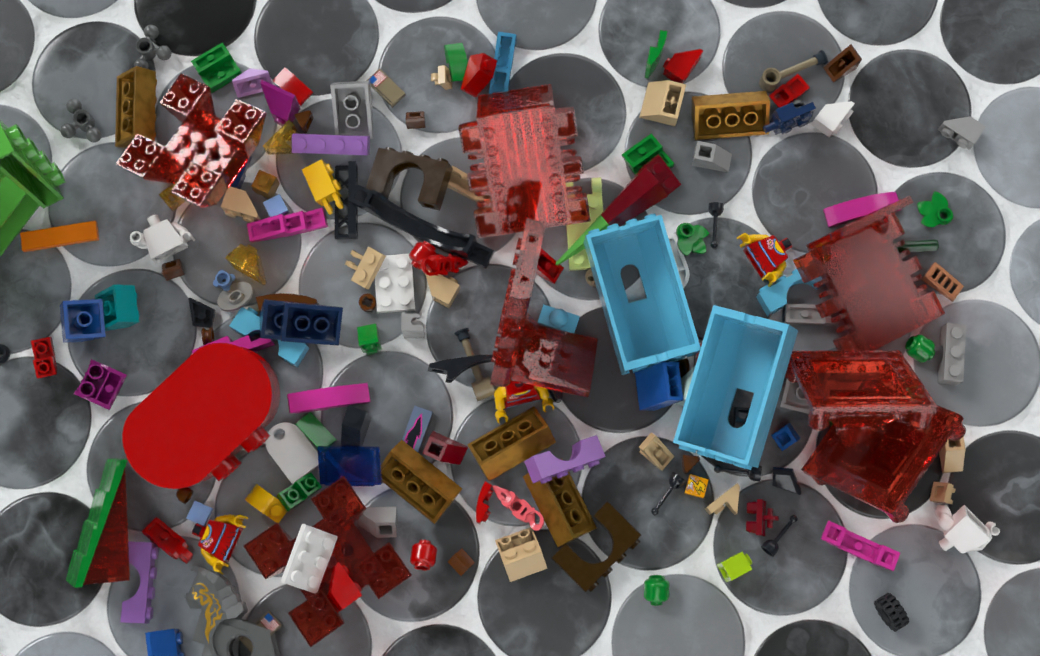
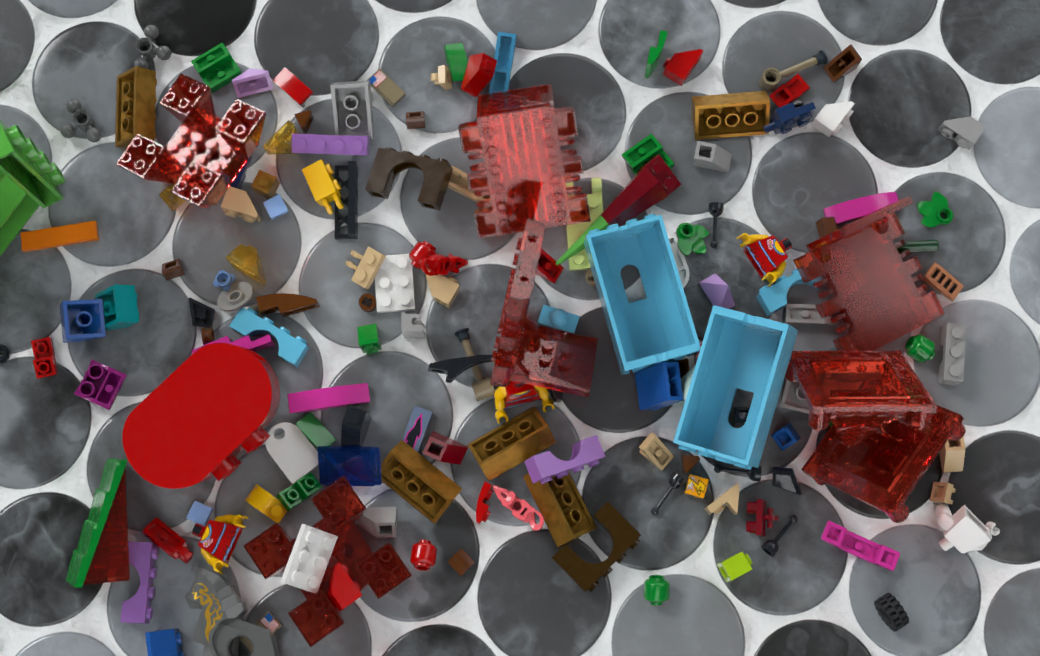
white torso [130,215,195,263] -> none
reddish brown hinge [176,487,194,504] -> none
dark pink slope [247,208,328,242] -> none
magenta slope [260,80,301,127] -> none
dark blue slope [260,299,343,346] -> none
black slope [348,184,494,269] -> none
tan slope [495,527,547,582] -> none
tan slope [639,80,686,126] -> none
none -> lavender slope [699,274,735,309]
none -> reddish brown slope [815,217,839,240]

